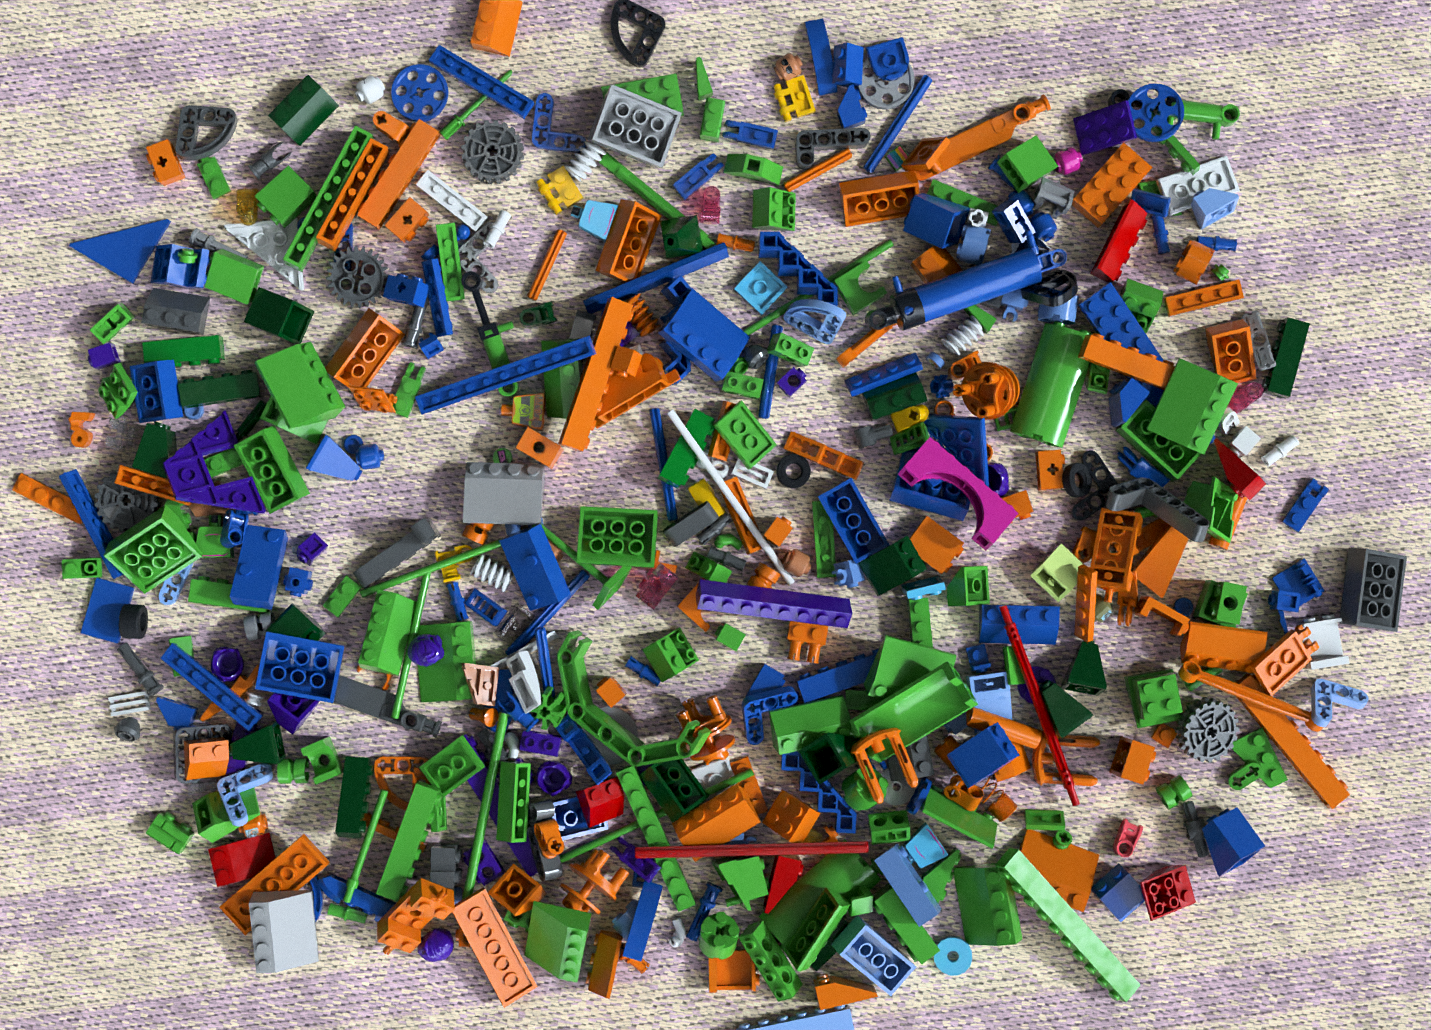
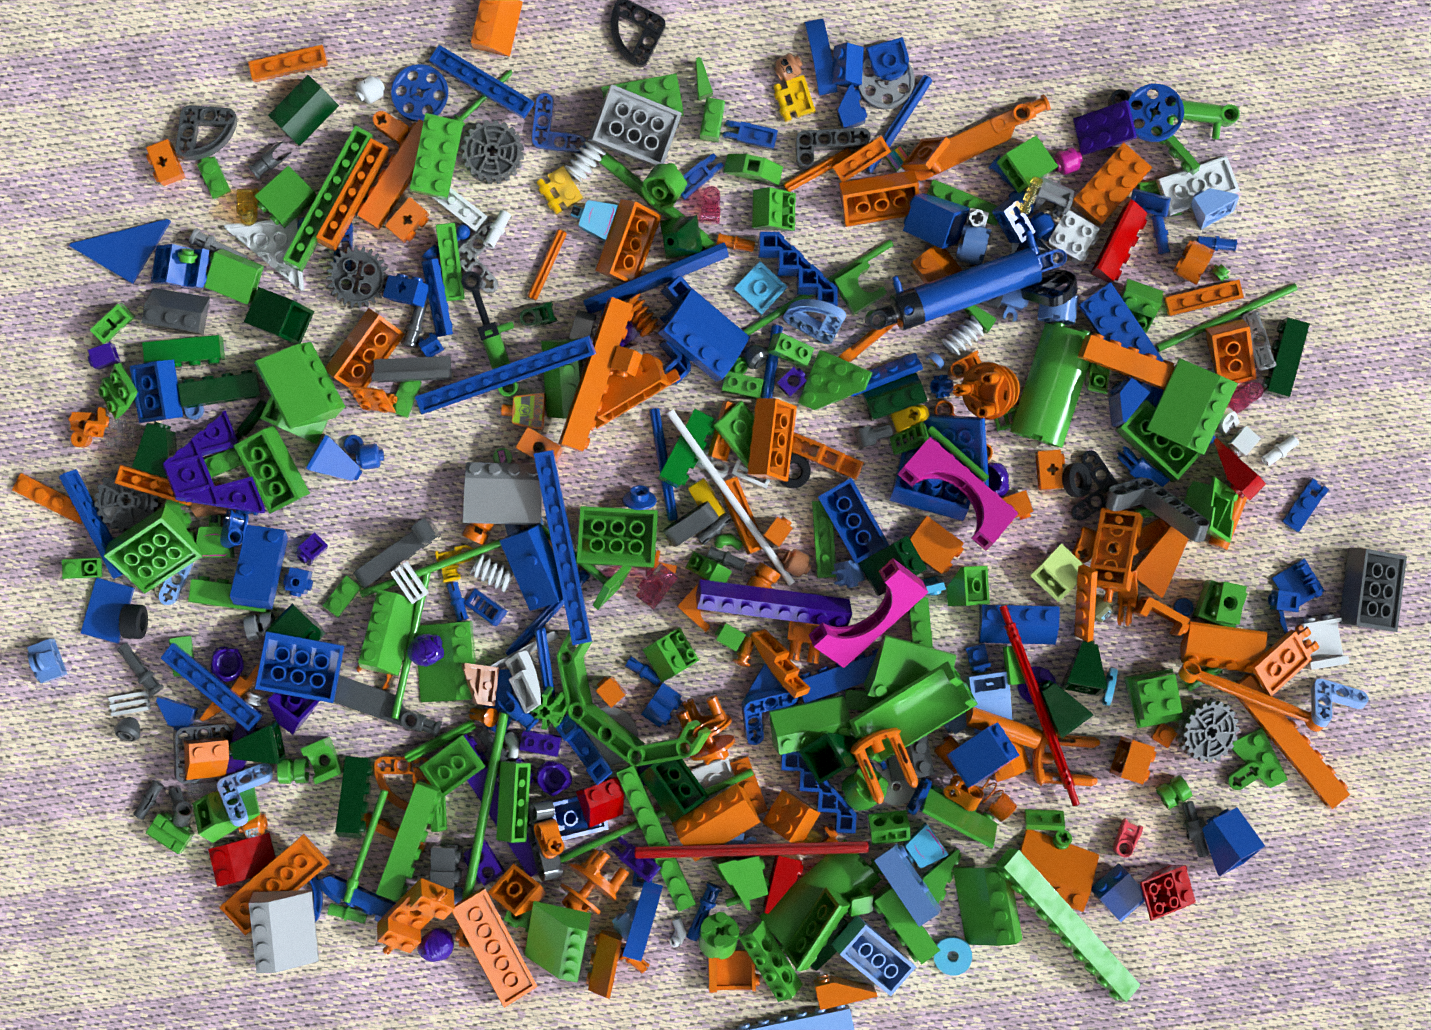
clear smoke slope [494,602,535,645] -> none
none -> medium blue brick [27,639,68,683]
none -> orange bracket [83,407,109,438]
none -> dark grey pin [133,780,164,820]
none -> dark grey pin [169,787,193,827]
none -> orange gear [248,45,328,82]
none -> dark grey panel [372,356,452,383]
none -> white tile [390,561,429,604]
none -> bright green axle [404,720,476,762]
none -> bright green brick [410,113,464,200]
none -> blue plate [534,450,592,645]
none -> blue piece [622,485,657,510]
none -> blue brick [641,682,683,728]
none -> bright green brick [642,163,687,209]
none -> orange pin [732,636,754,667]
none -> orange slope [748,398,797,482]
none -> orange slope [750,629,810,699]
none -> bright green plate [798,350,873,410]
none -> dark pink arch [809,558,928,668]
none -> orange plate [832,135,891,182]
none -> bright green piece [927,426,989,482]
none -> clear yellow axle [1019,176,1043,214]
none -> white bracket [1049,211,1100,264]
none -> medium azure tile [1102,667,1118,706]
none -> bright green piece [1156,283,1298,352]

